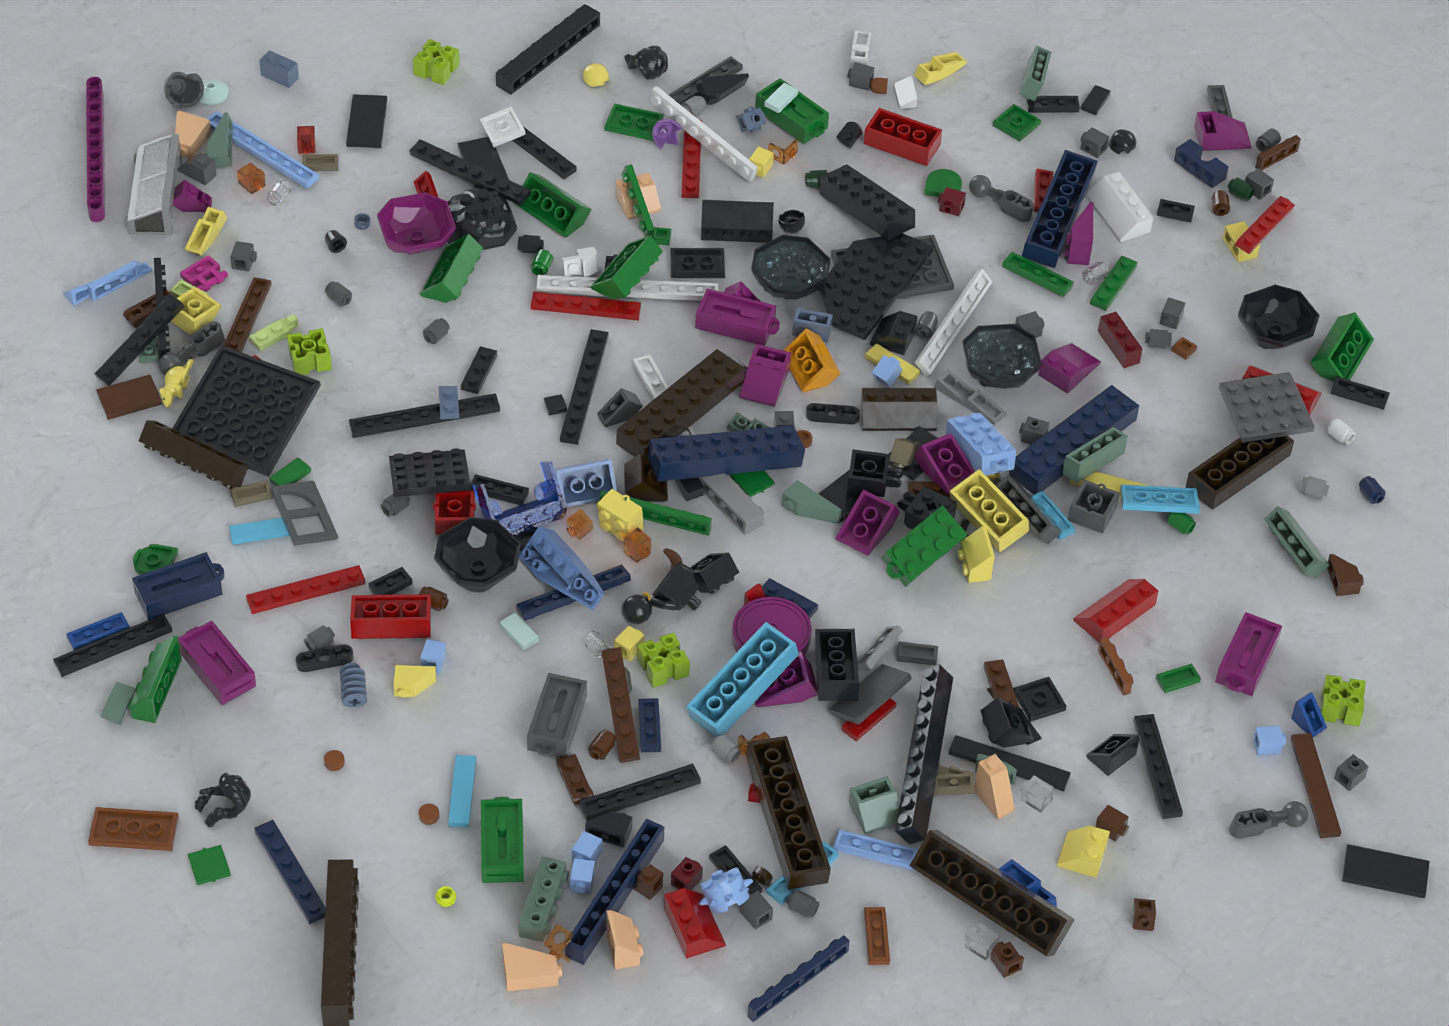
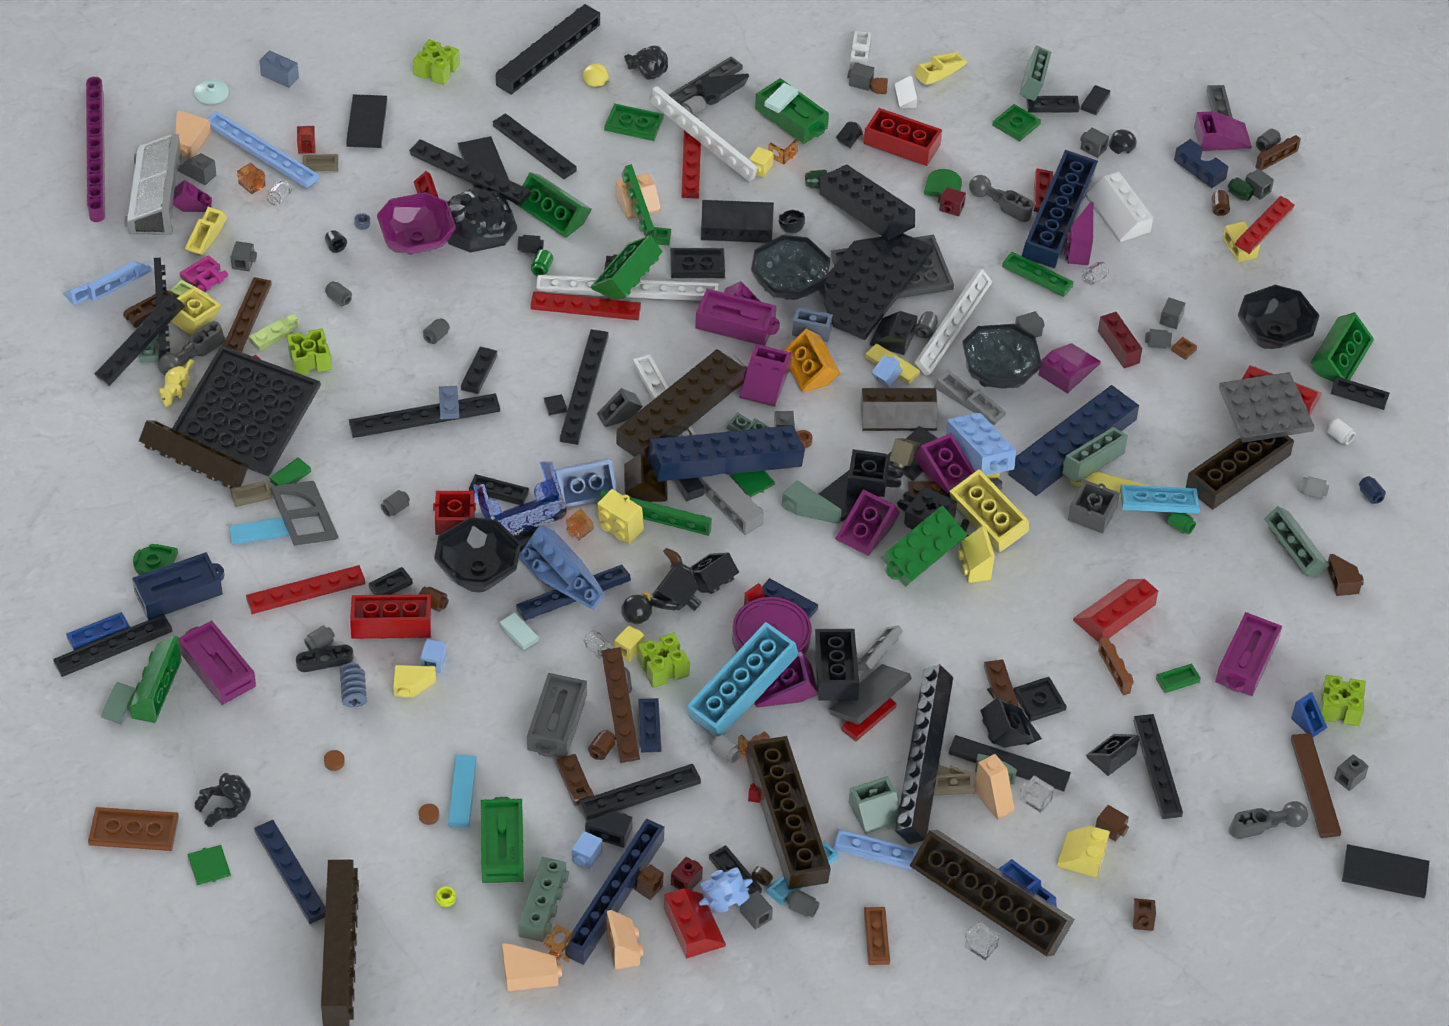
reddish brown tile [96,374,162,420] -> none
dark grey hair [164,72,204,108] -> none
sand green slope [204,112,233,168] -> none
black plate [389,448,471,497] -> none
green slope [420,234,483,303] -> none
white plate [480,106,526,147] -> none
white brick [562,247,598,277] -> none
light blue brick [570,858,595,893] -> none
clear orange brick [623,527,651,563] -> none
medium lavender piece [652,119,683,149] -> none
sand blue brick [736,106,766,132] -> none
dark blue plate [747,935,850,1022] -> none
black beam [806,403,860,425] -> none
dark grey tile [897,642,938,666] -> none
reddish brown brick [991,942,1024,978] -> none
dark grey brick [996,474,1062,544] -> none
dark grey brick [1019,416,1050,445] -> none
medium azure tile [1031,491,1076,540] -> none
green plate [1090,255,1138,311] -> none
black plate [1157,199,1195,223] -> none
light blue brick [1253,726,1286,755] -> none

